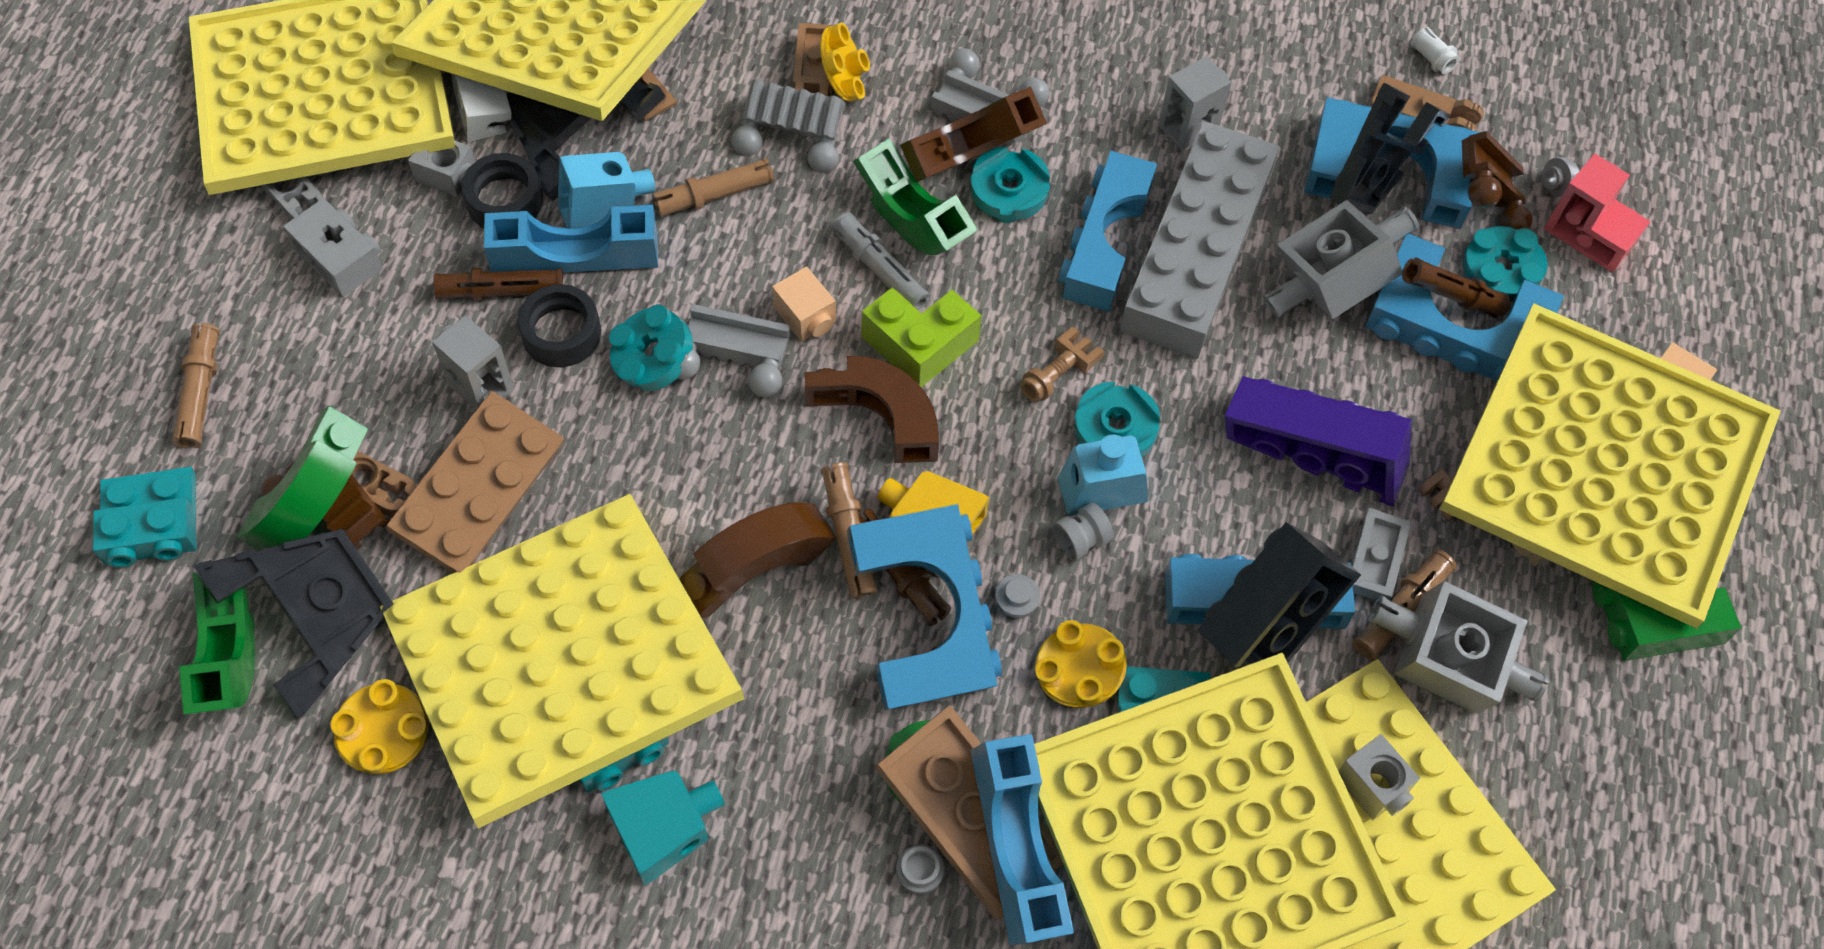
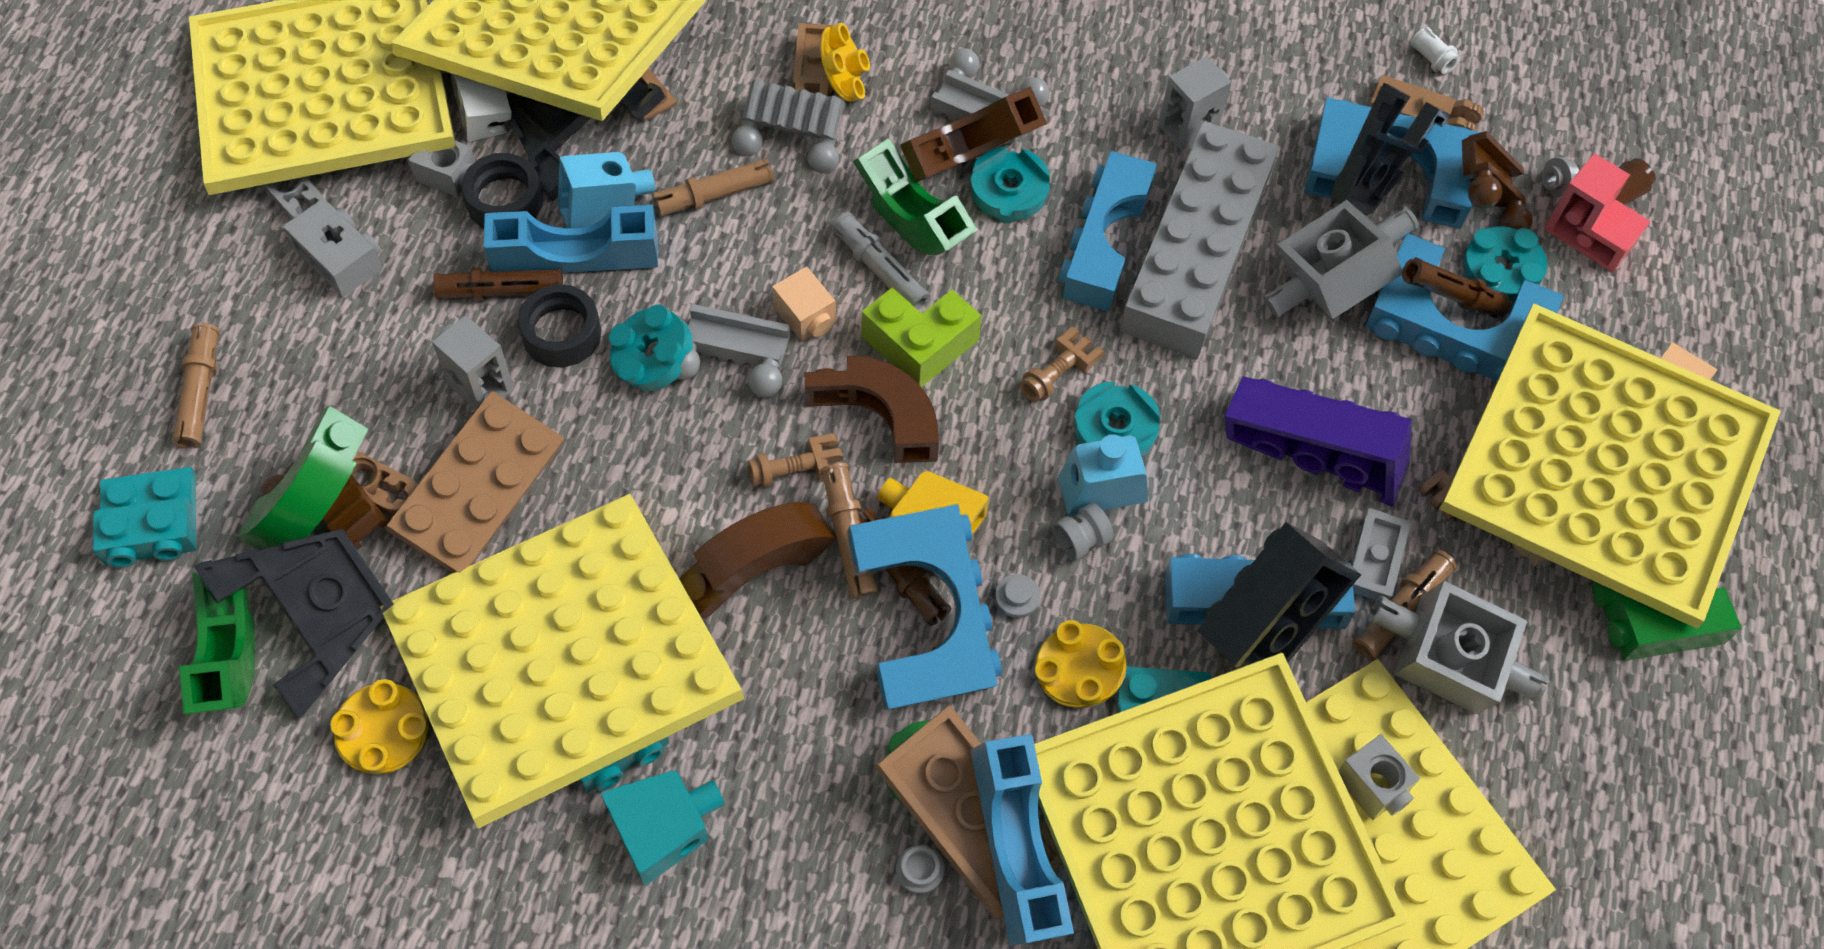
none -> medium nougat hinge [747,434,844,488]
none -> reddish brown cone [1616,158,1656,205]

